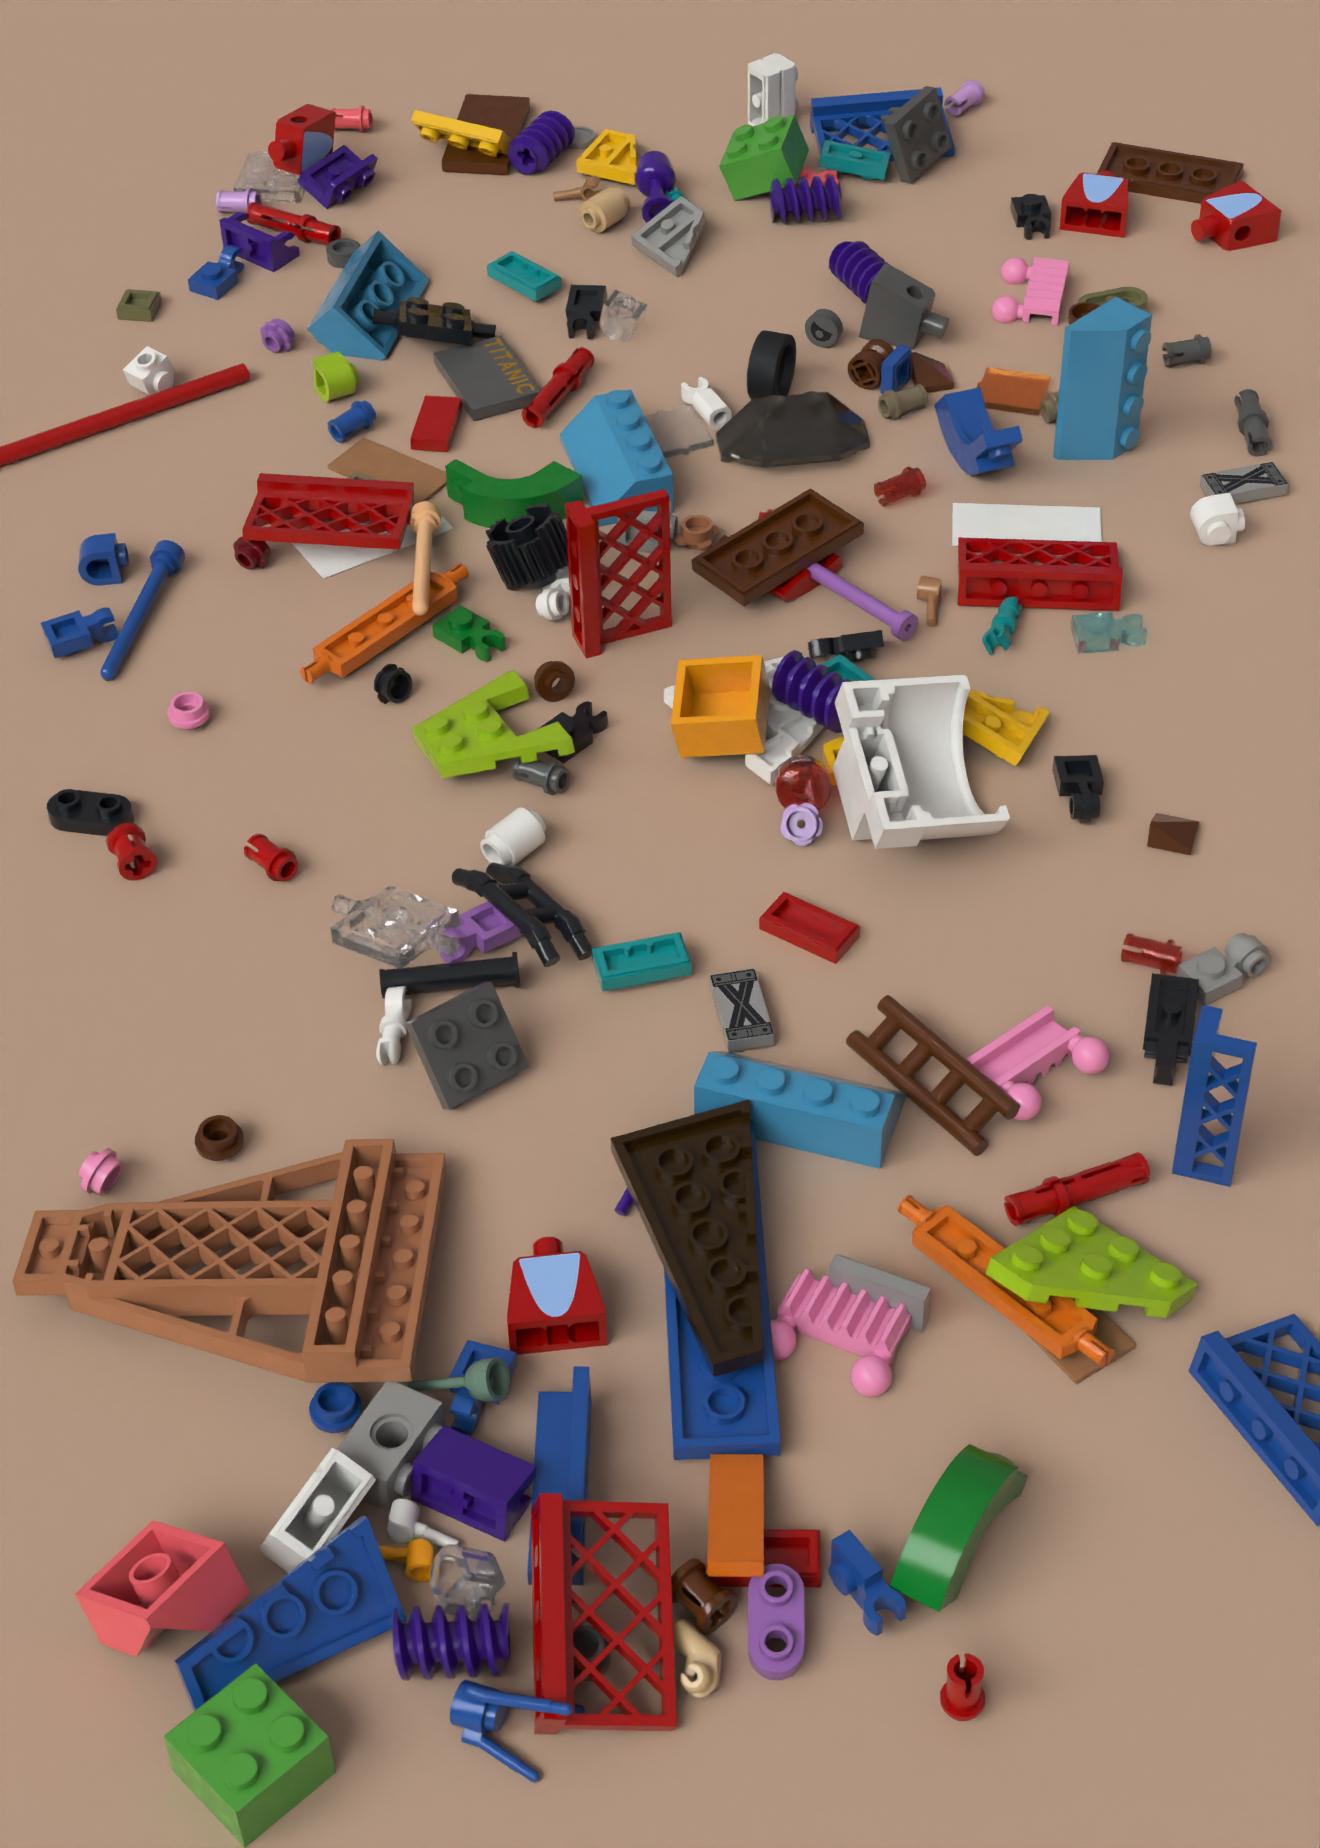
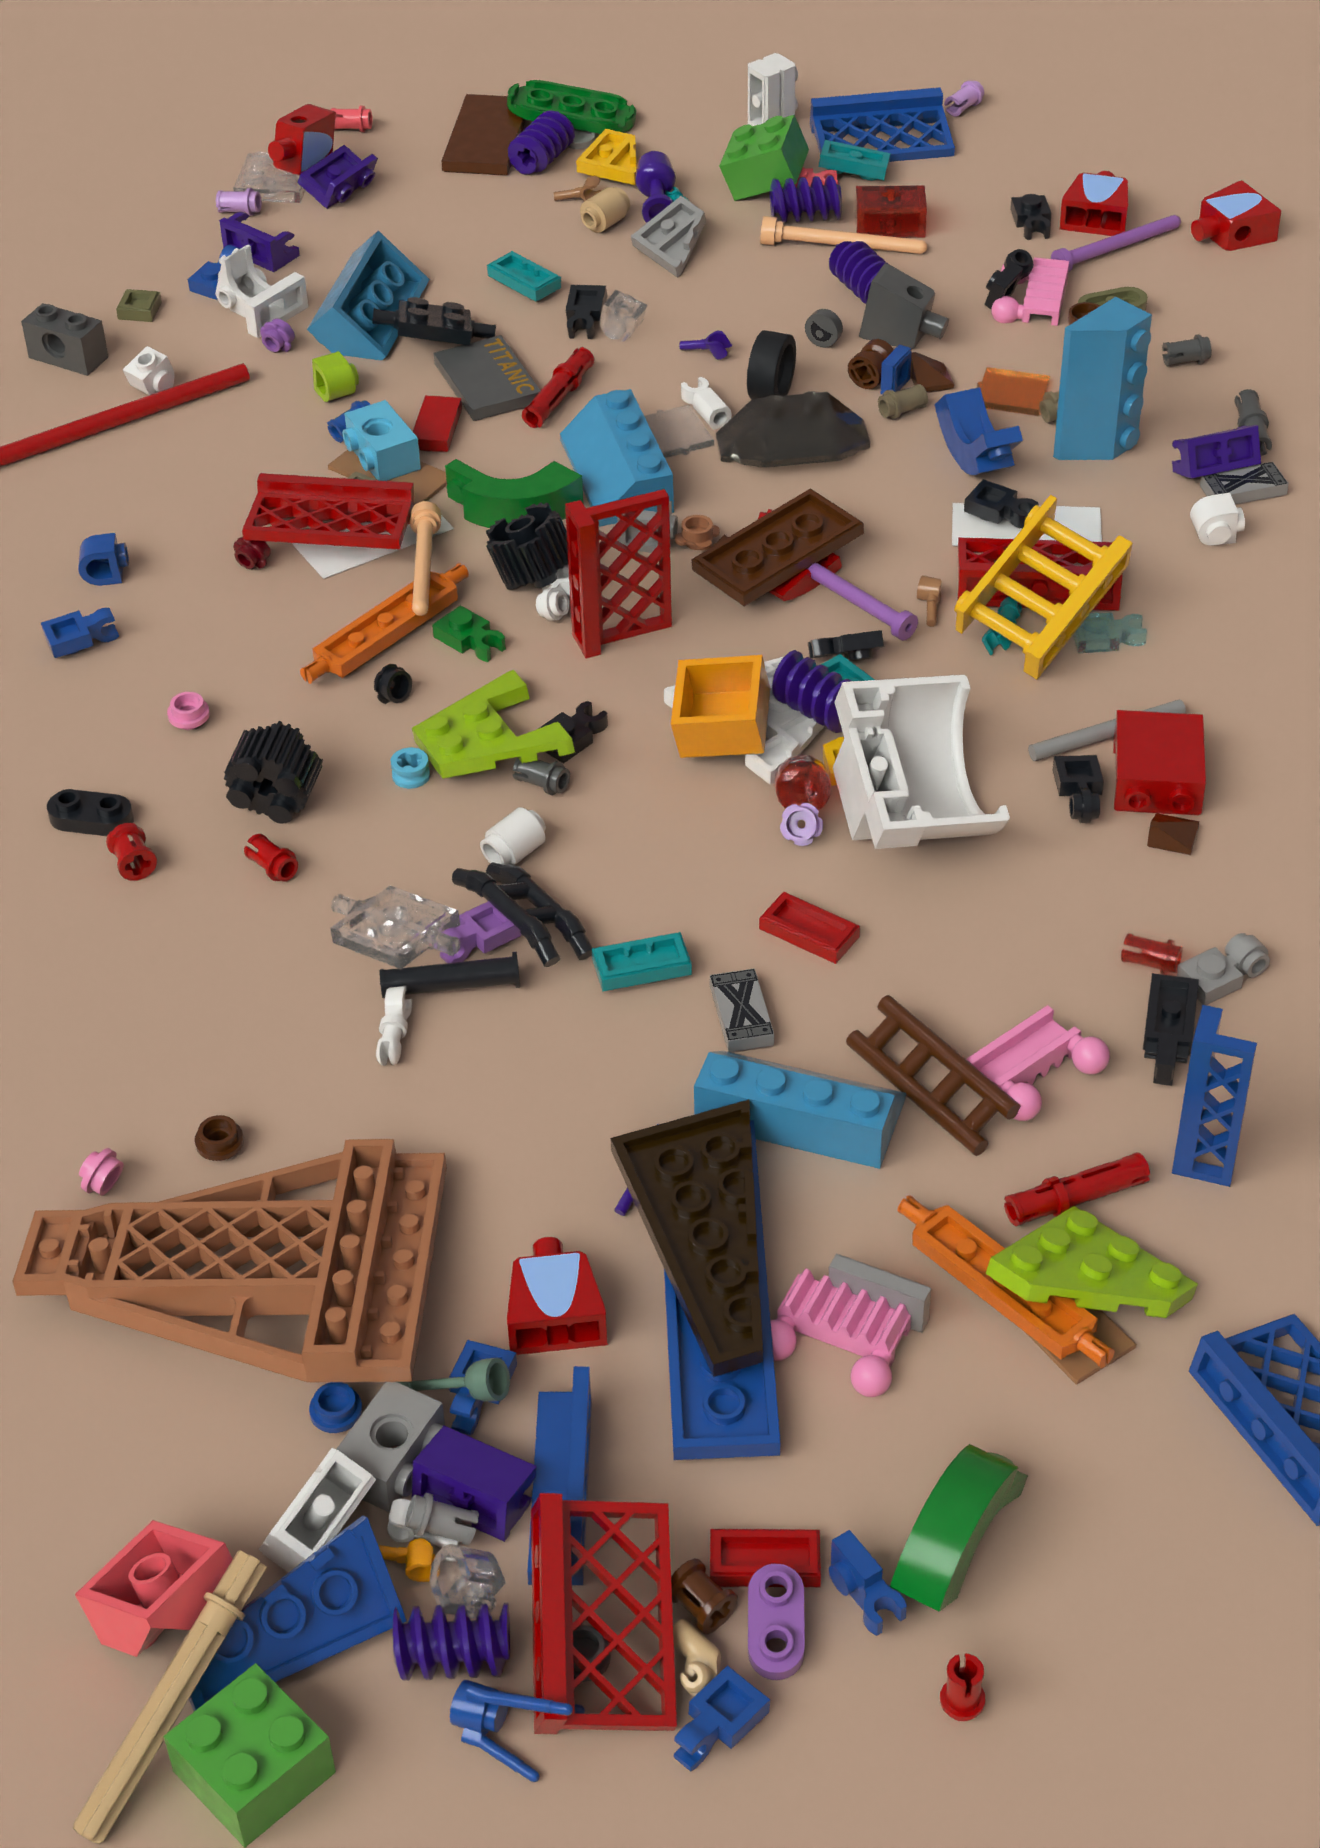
blue piece [100,540,185,681] -> none
red pin [246,202,341,246] -> none
dark grey tile [326,238,360,268] -> none
dark grey plate [405,982,529,1109] -> none
yellow tile [411,110,511,157] -> none
reddish brown plate [534,661,575,702] -> none
orange tile [707,1454,764,1577] -> none
clear red pin [874,467,926,507] -> none
dark grey plate [880,86,952,183] -> none
yellow wing [963,689,1050,767] -> none
reddish brown tile [1097,142,1244,204] -> none
none -> dark grey brick [21,303,108,376]
none -> tan axle [73,1550,267,1844]
none -> white tile [215,245,308,338]
none -> black brick [224,721,323,824]
none -> medium azure brick [342,400,421,481]
none -> medium azure bush [390,747,430,789]
none -> light grey pin [405,1492,479,1546]
none -> green tile [507,80,636,134]
none -> blue plate [674,1665,770,1771]
none -> dark purple hand [679,330,732,360]
none -> light nougat piece [760,216,927,254]
none -> clear red brick [855,185,927,238]
none -> yellow fence [954,494,1133,680]
none -> black plate [964,479,1039,529]
none -> black plate [984,249,1034,309]
none -> light grey bar [1028,699,1186,761]
none -> medium lavender bar [1051,215,1181,272]
none -> red panel [1113,710,1206,815]
none -> dark purple hinge [1172,425,1261,479]

